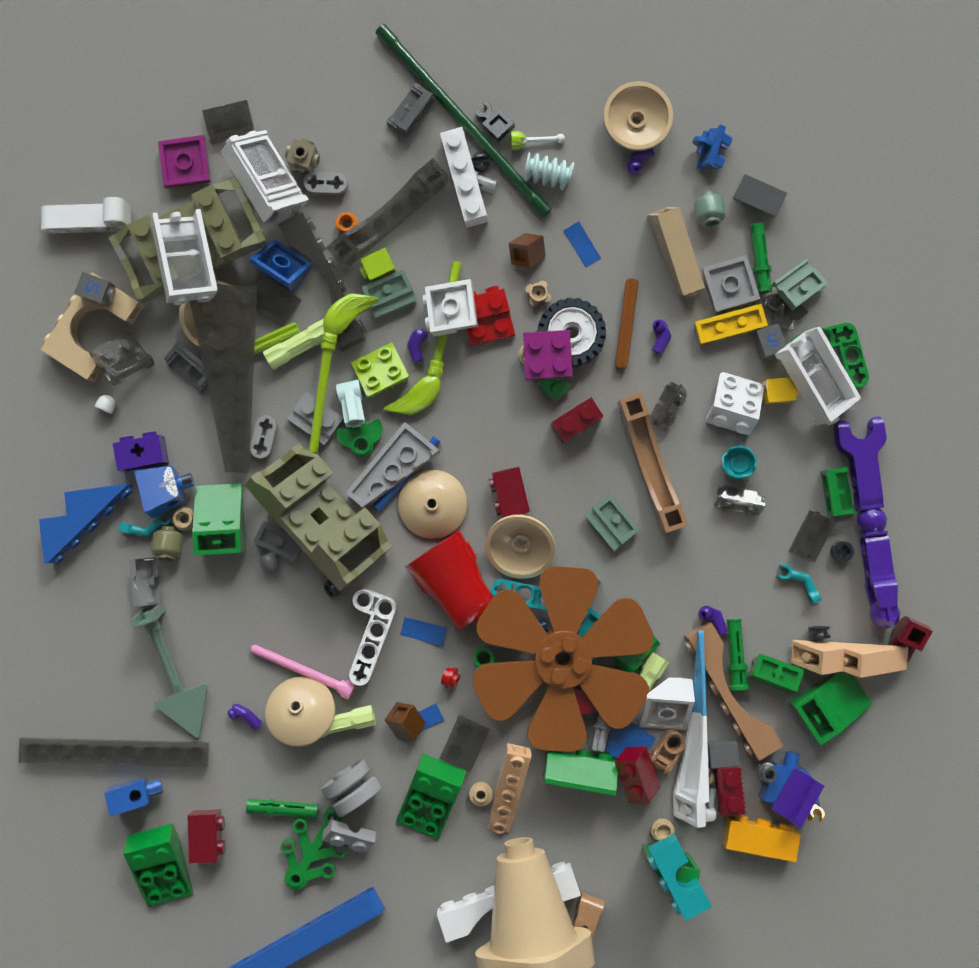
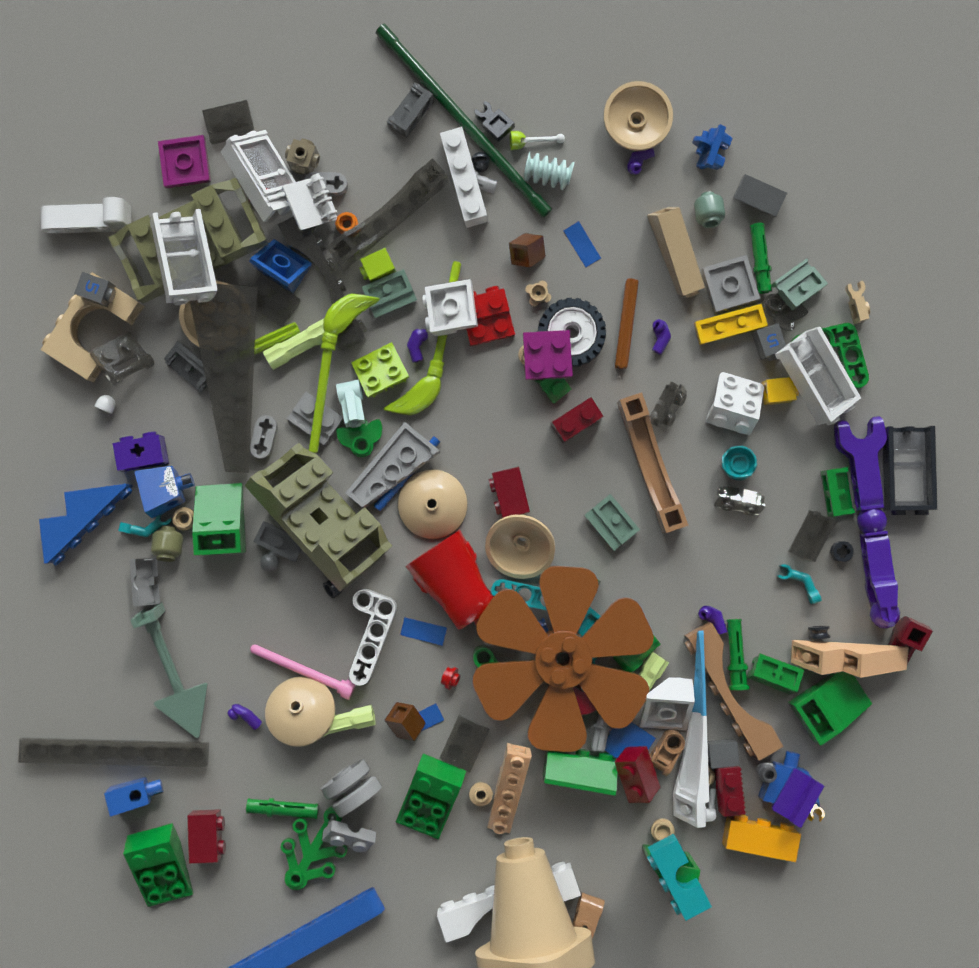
none -> white hinge [281,173,337,231]
none -> tan plate [845,281,870,324]
none -> door [883,426,937,515]

